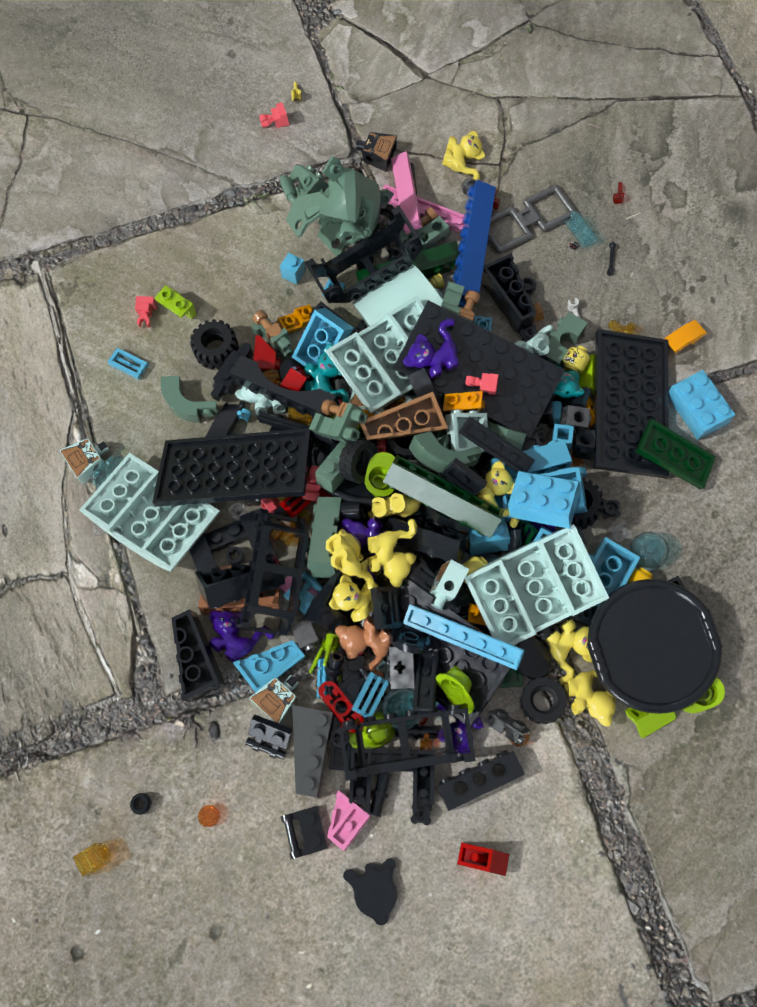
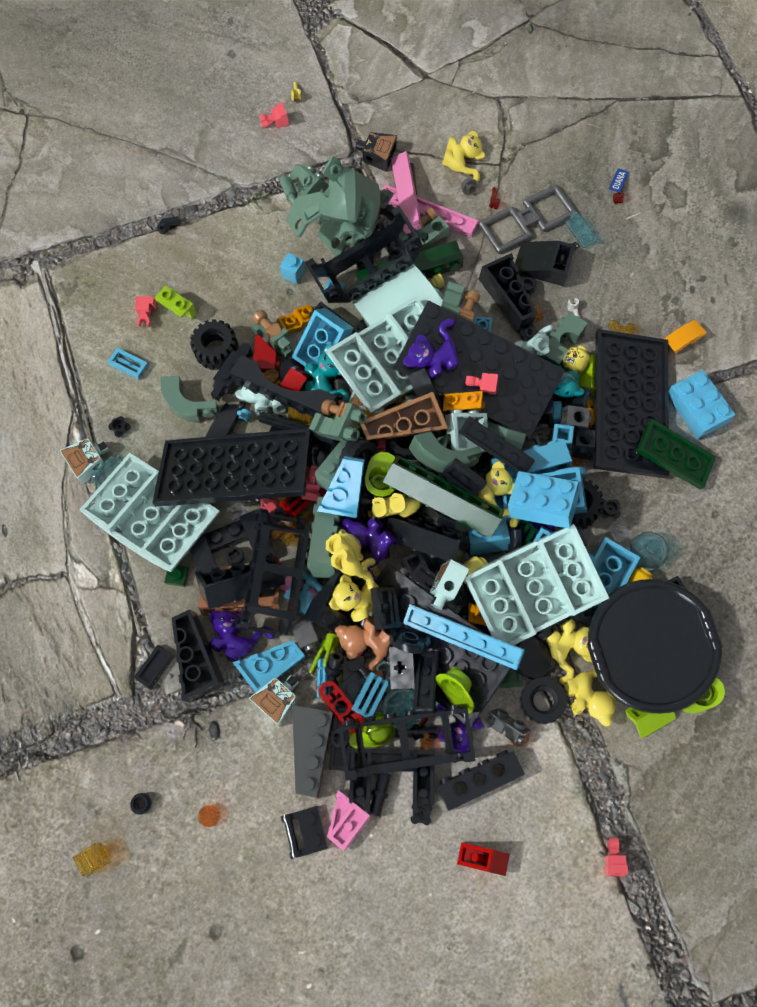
black plate [245,714,293,760] -> none
black tile [343,858,397,925] -> none
light yellow animal [368,519,417,587] -> none
blue brick [453,180,496,307] -> none
black hinge [606,242,616,276] -> none
none -> black plate [108,416,131,437]
none -> black tile [134,645,175,690]
none -> black arm [157,216,180,234]
none -> dark green plate [164,565,189,587]
none -> medium azure wing [317,456,364,518]
none -> black slope [515,241,576,286]
none -> coral piece [604,838,628,877]
none -> blue sticker [609,168,629,193]

